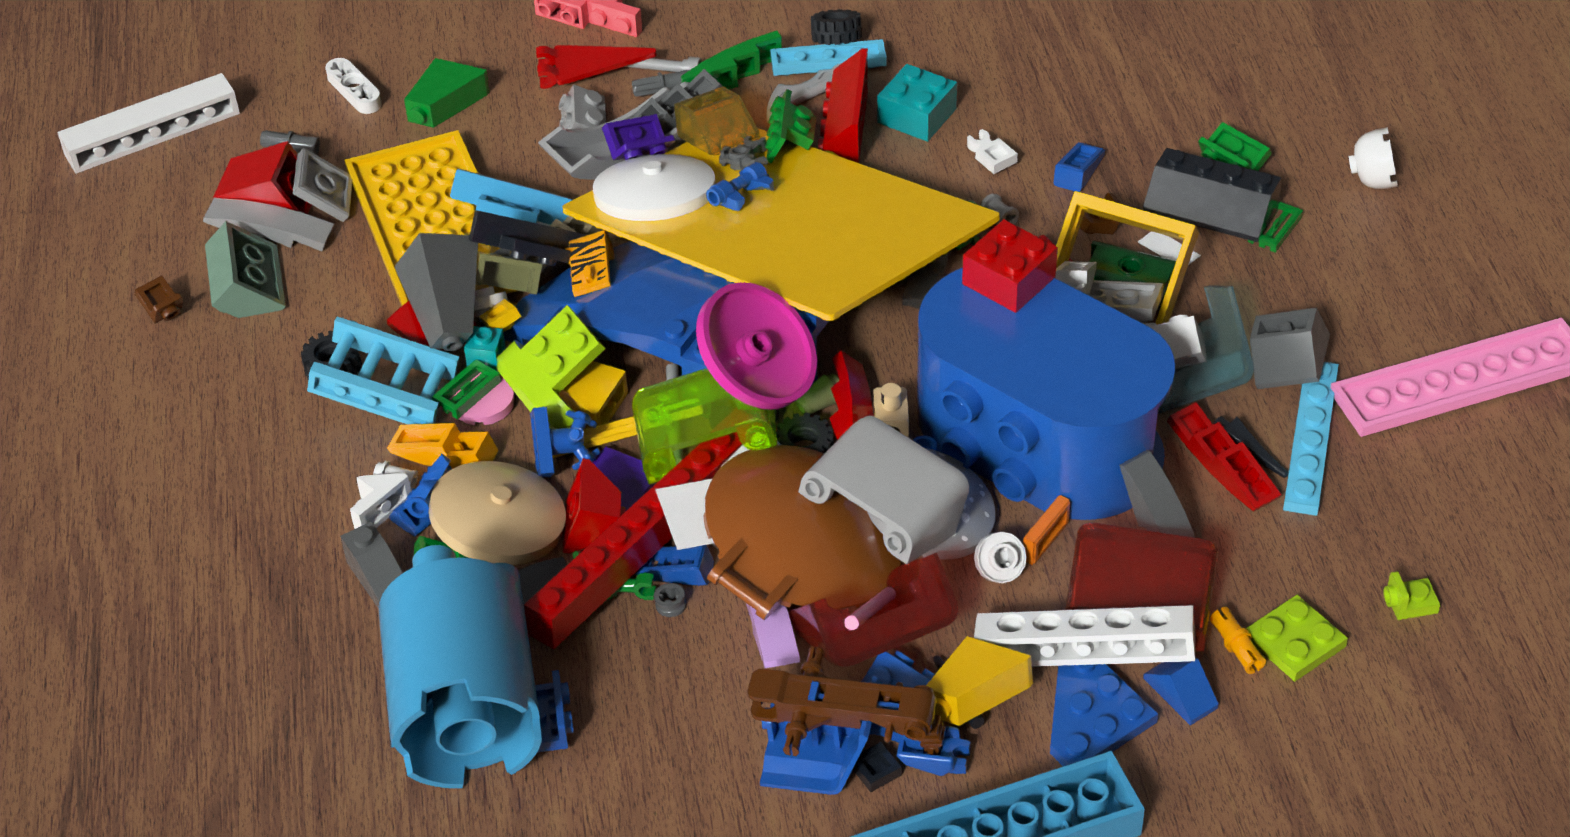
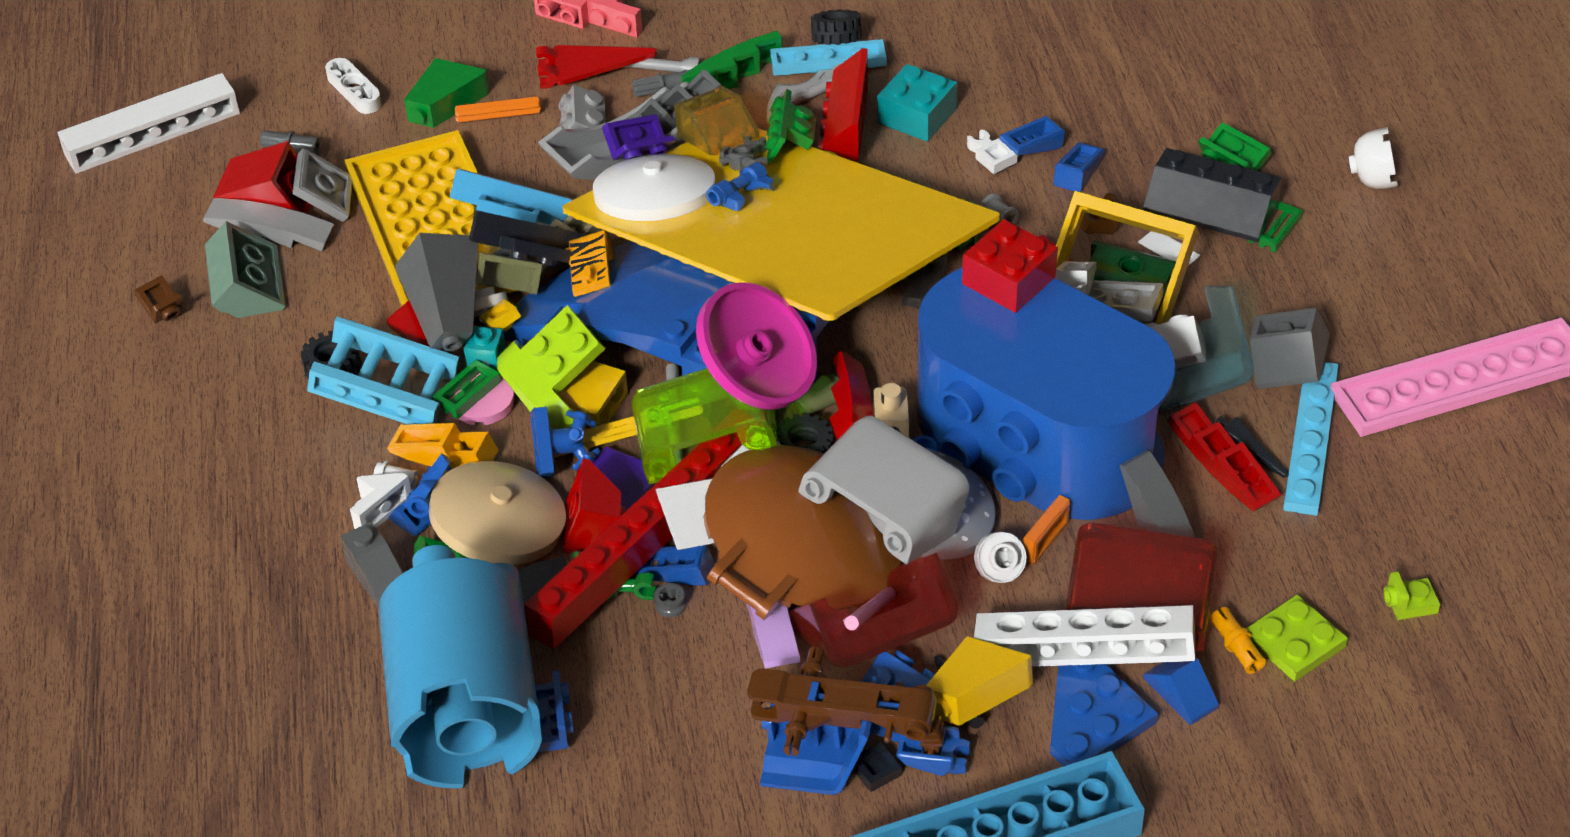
none -> orange axle [455,96,541,123]
none -> blue slope [999,116,1065,156]

